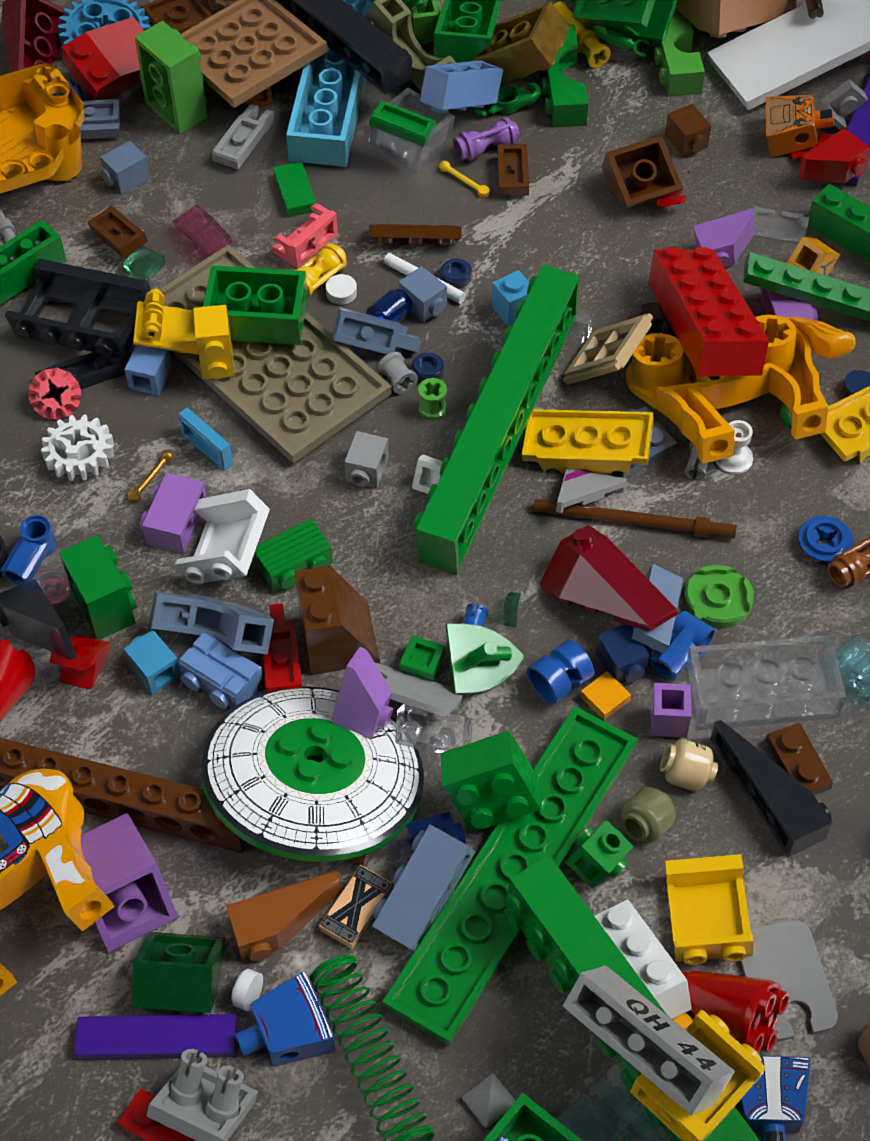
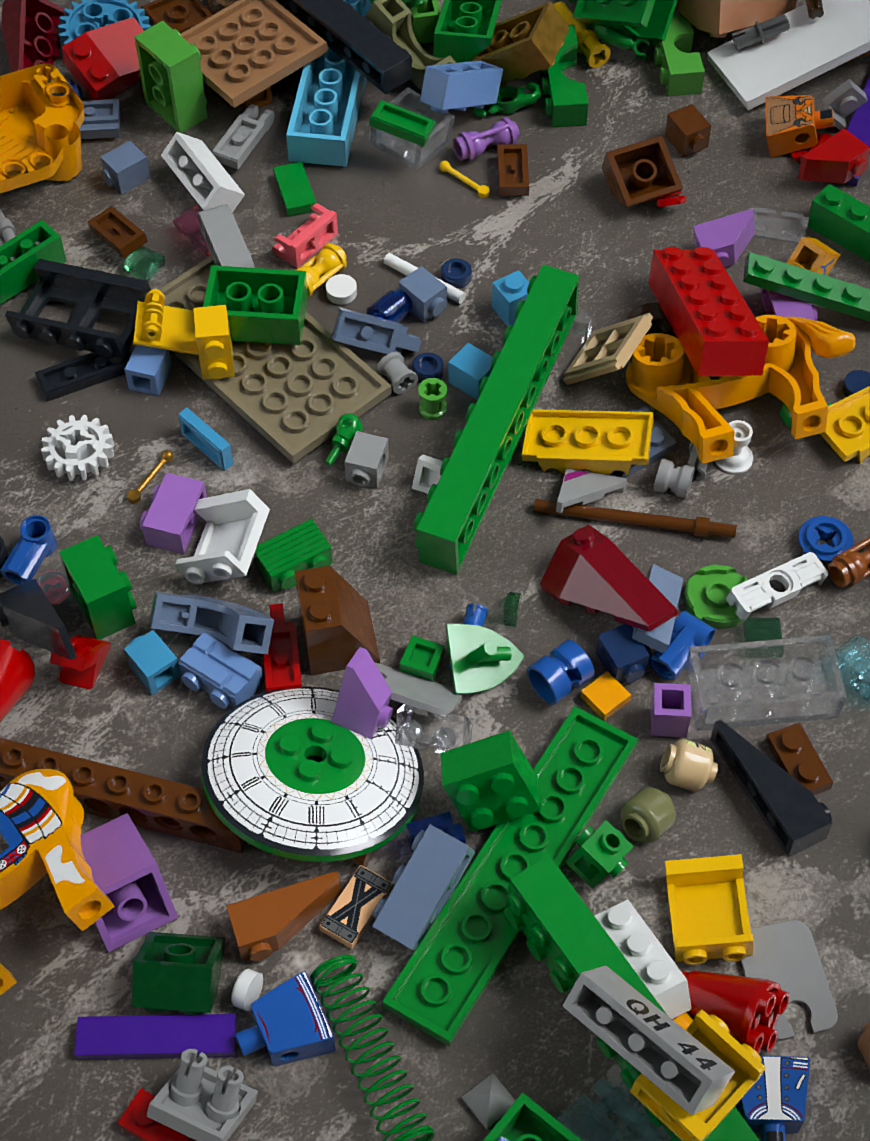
coral gear [29,368,81,420] -> none
reddish brown plate [369,224,462,245] -> none
none -> white brick [161,132,245,213]
none -> light grey beam [197,204,255,268]
none -> green piece [325,413,364,466]
none -> dark azure brick [448,343,493,400]
none -> light grey wheel [654,459,695,499]
none -> white piece [726,552,828,621]
none -> dark grey axle [731,15,790,51]
none -> clear green tile [743,617,783,654]

